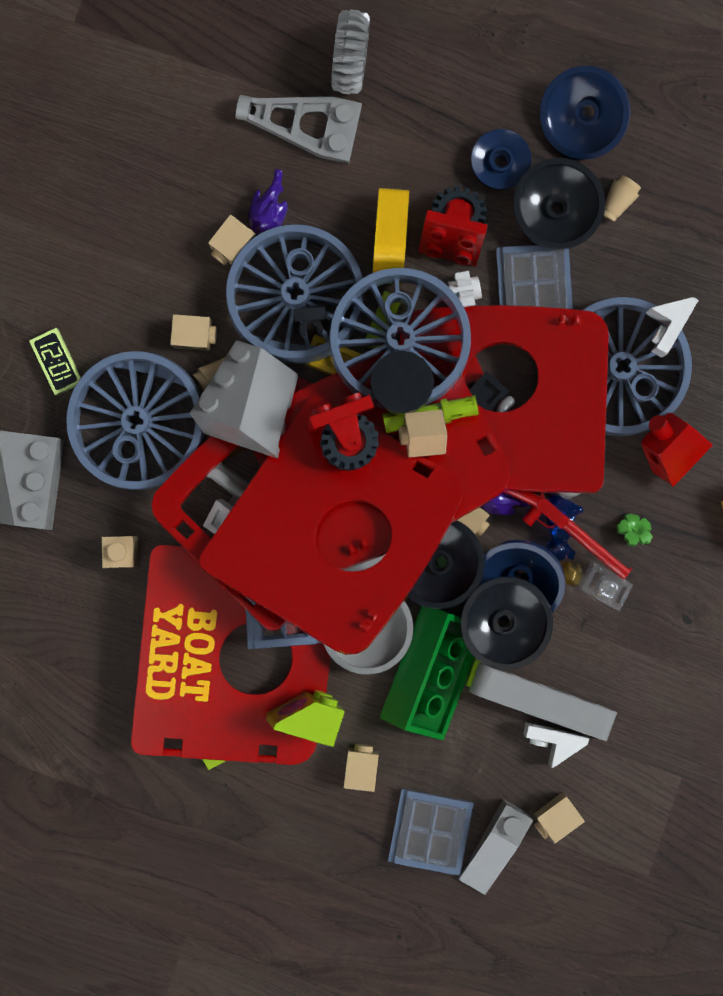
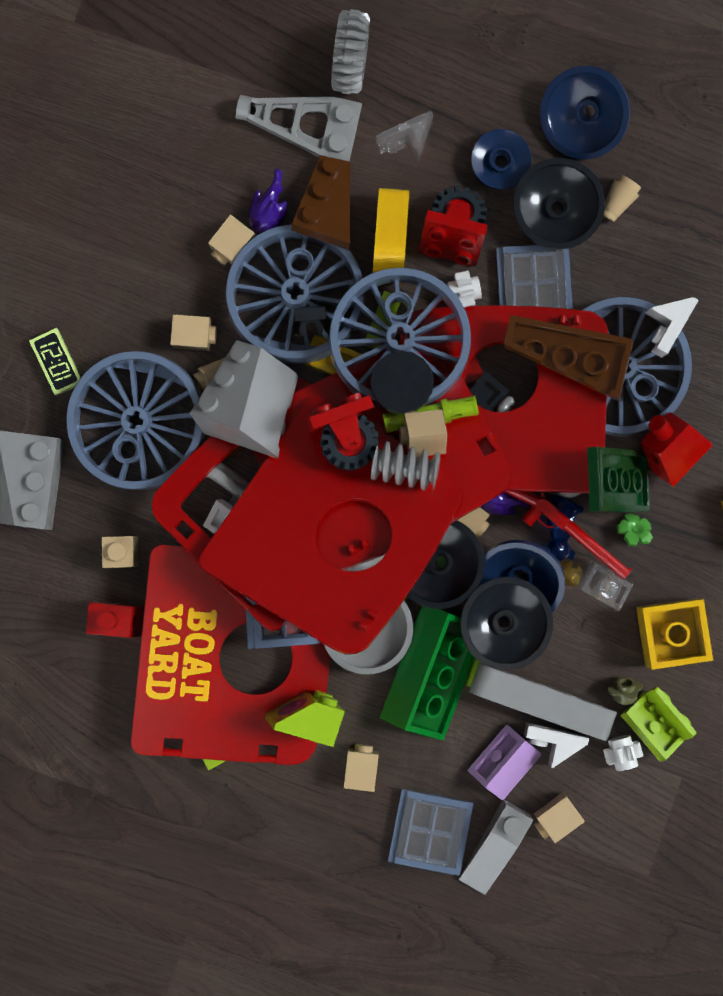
none -> red torso [86,600,145,638]
none -> reddish brown wing [291,155,350,250]
none -> light grey piece [371,441,441,491]
none -> clear slope [376,110,434,162]
none -> lavender panel [467,724,541,800]
none -> reddish brown wing [504,315,633,402]
none -> dark green tile [587,447,650,512]
none -> white gear [603,735,643,771]
none -> olive plate [608,676,643,705]
none -> lime bracket [620,687,697,762]
none -> yellow brick [636,598,713,670]

